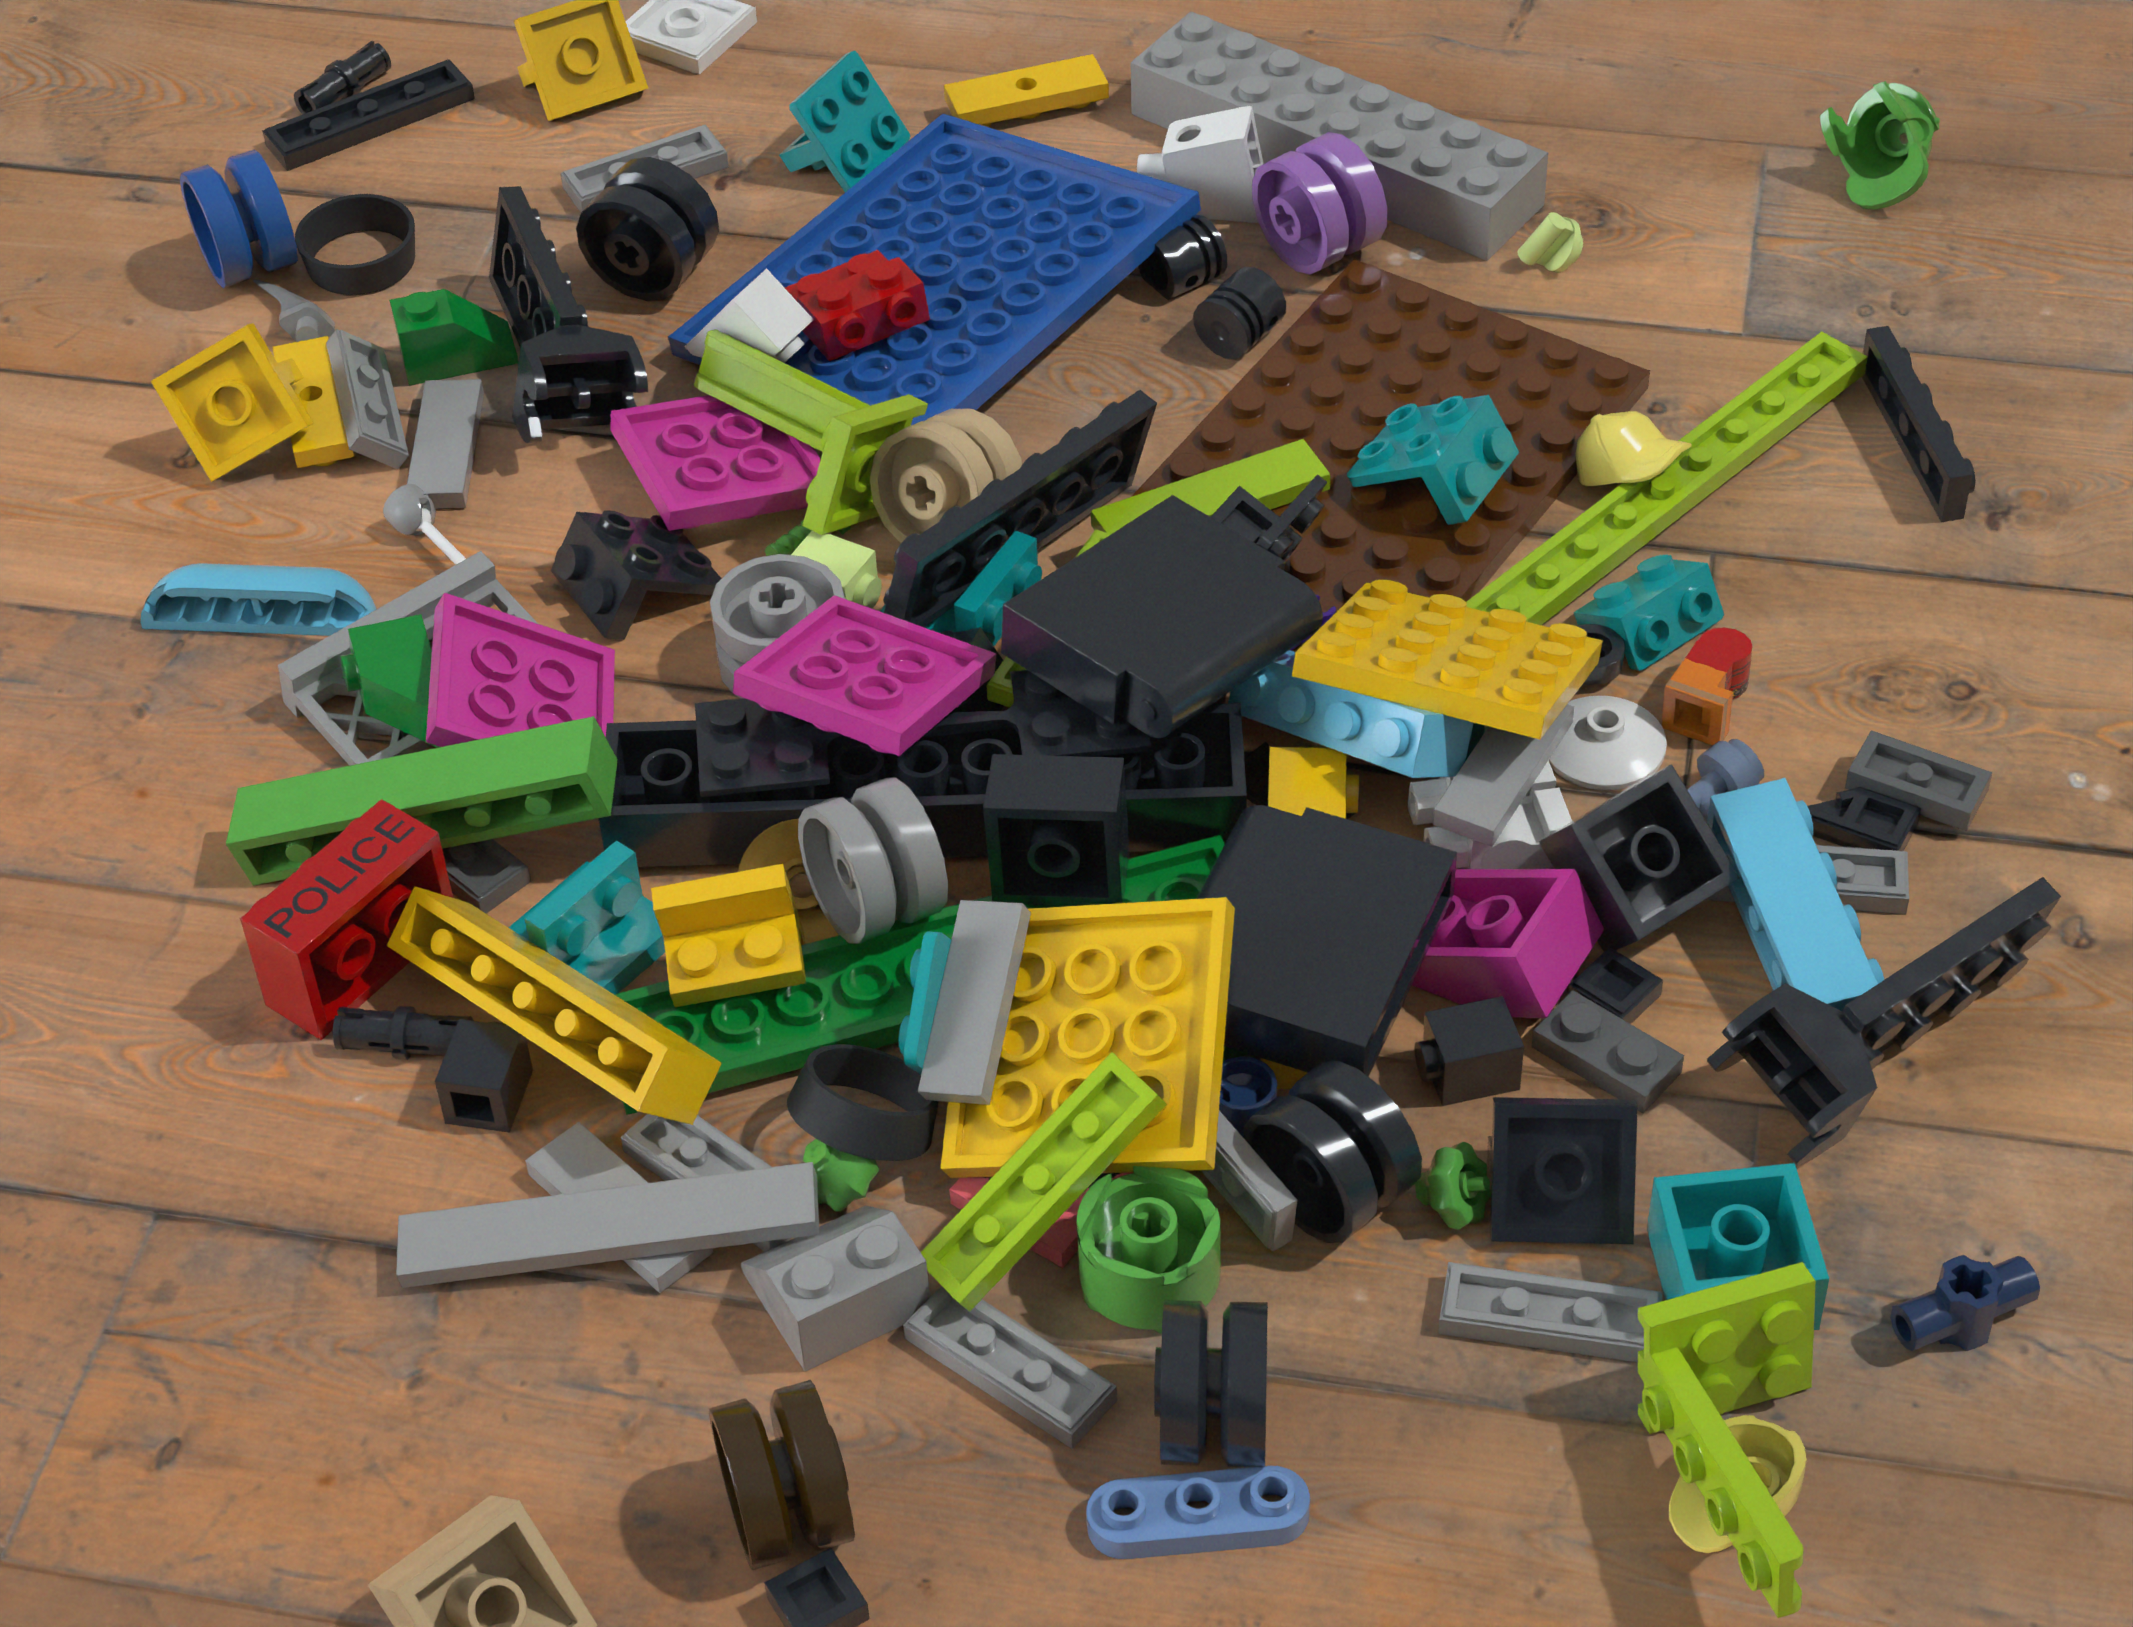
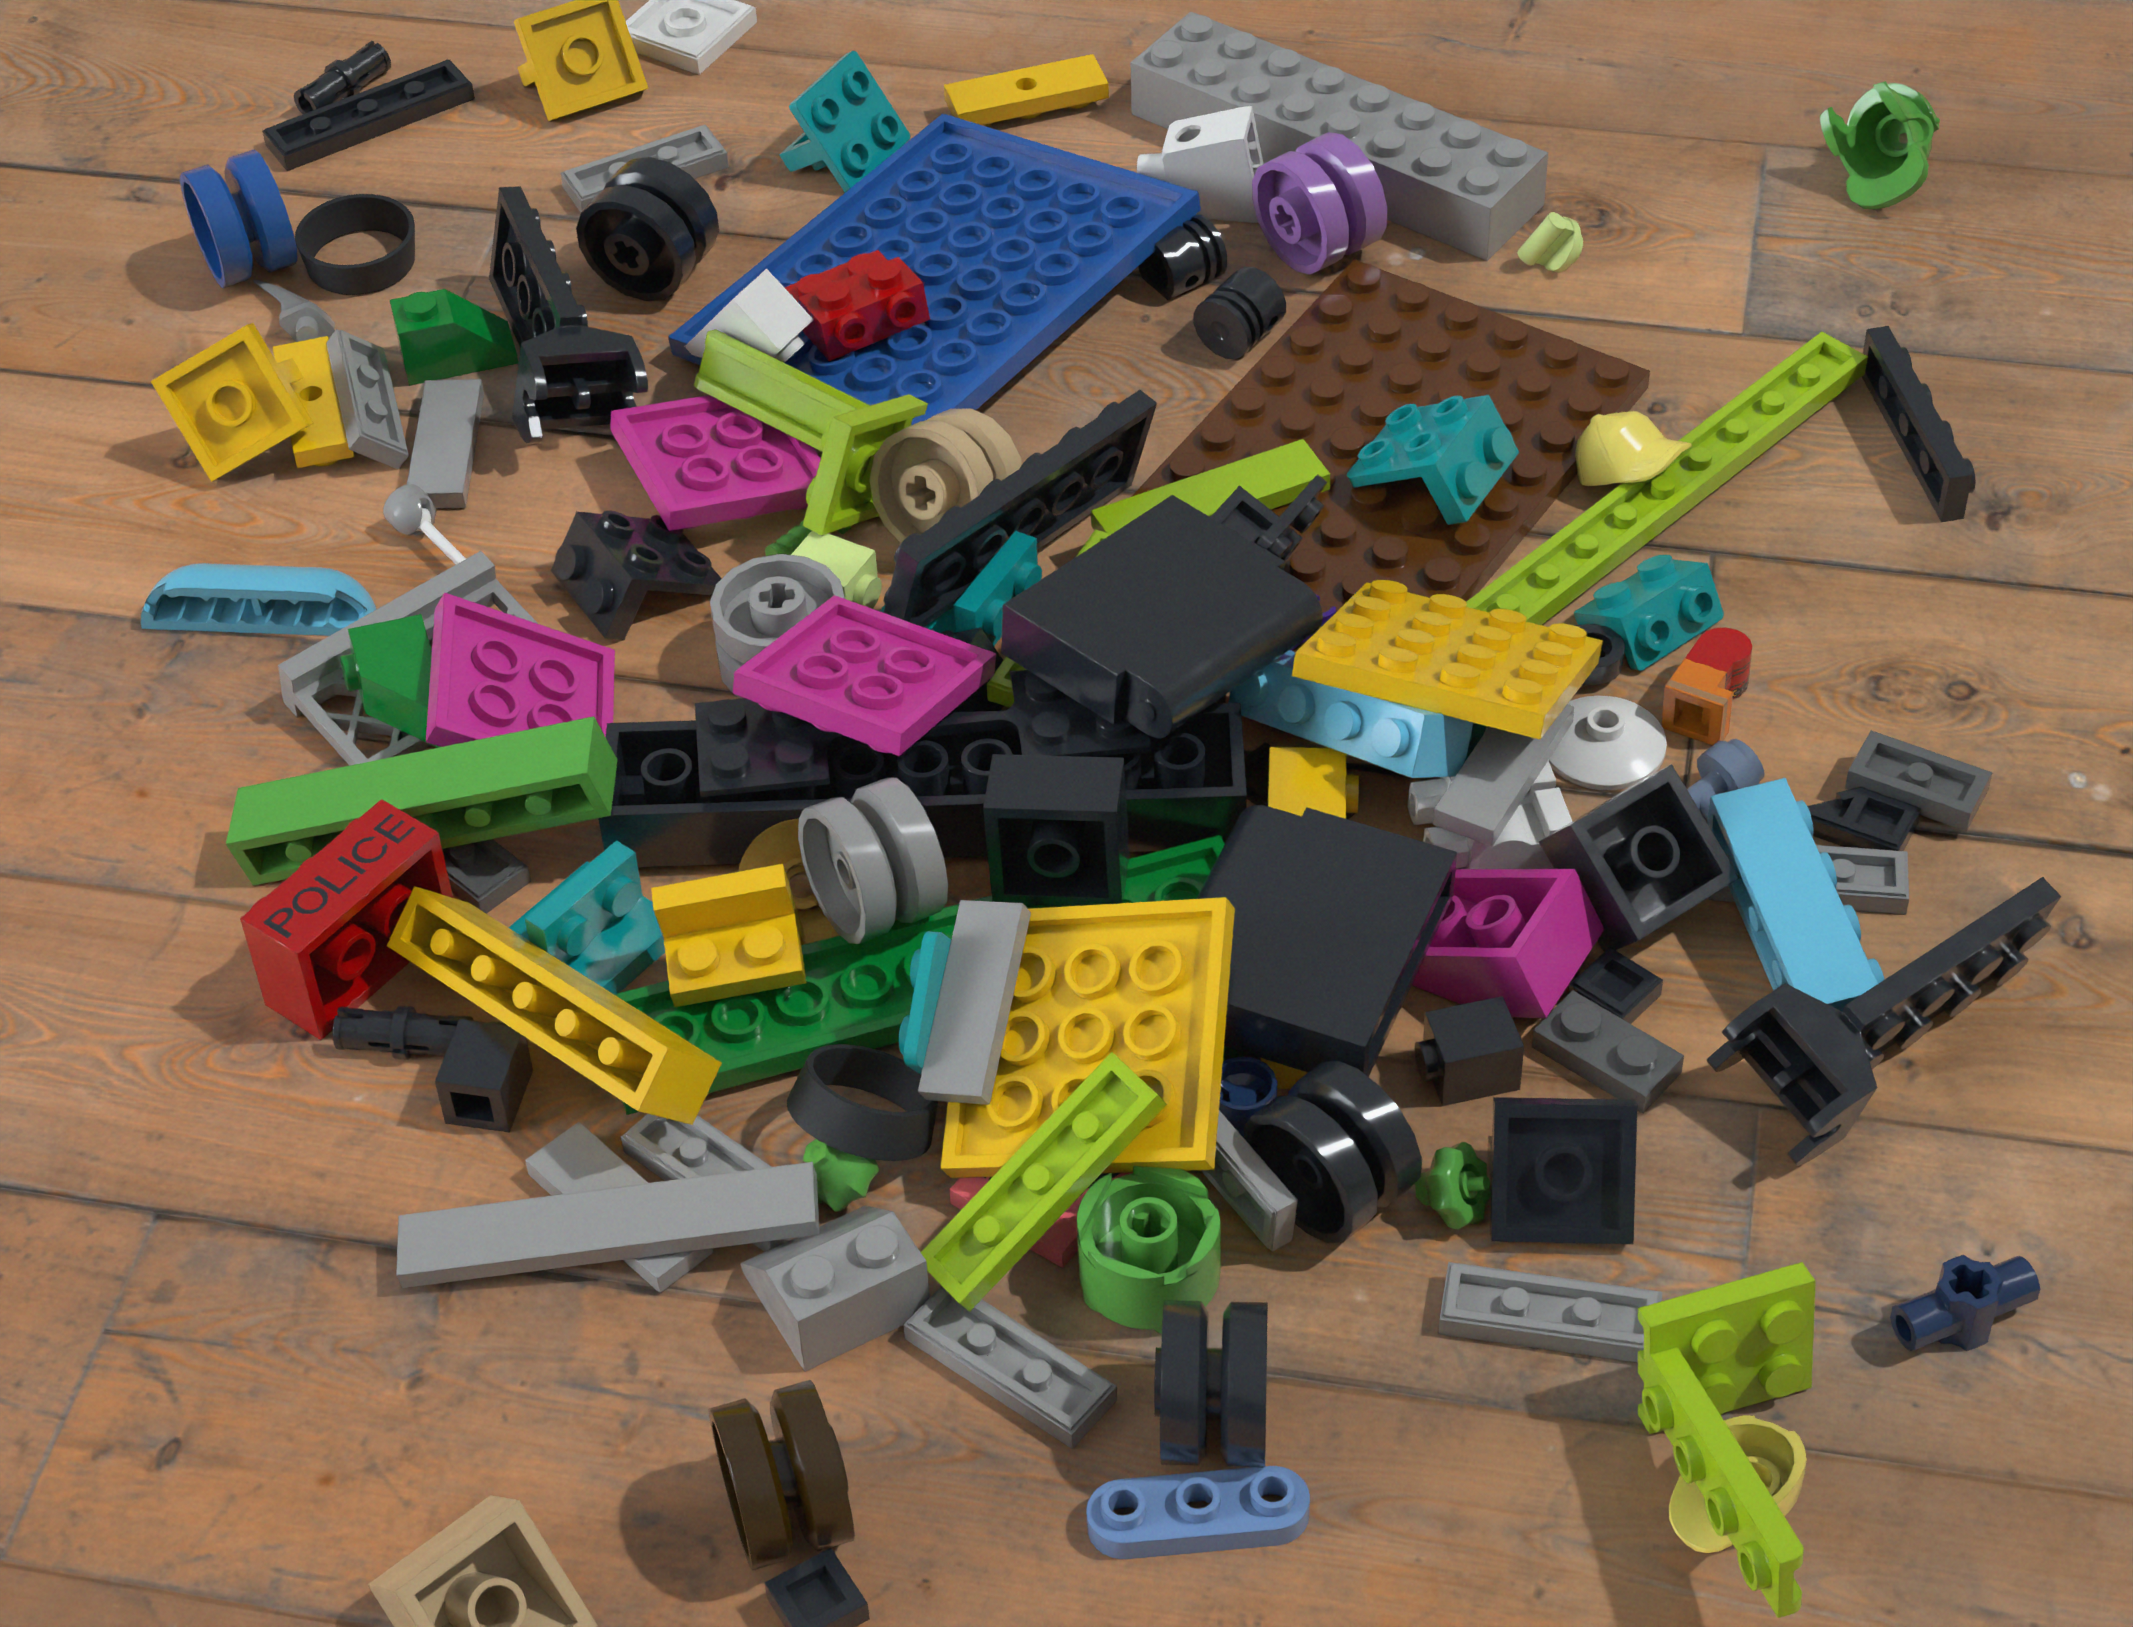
teal brick [1647,1163,1829,1330] -> none

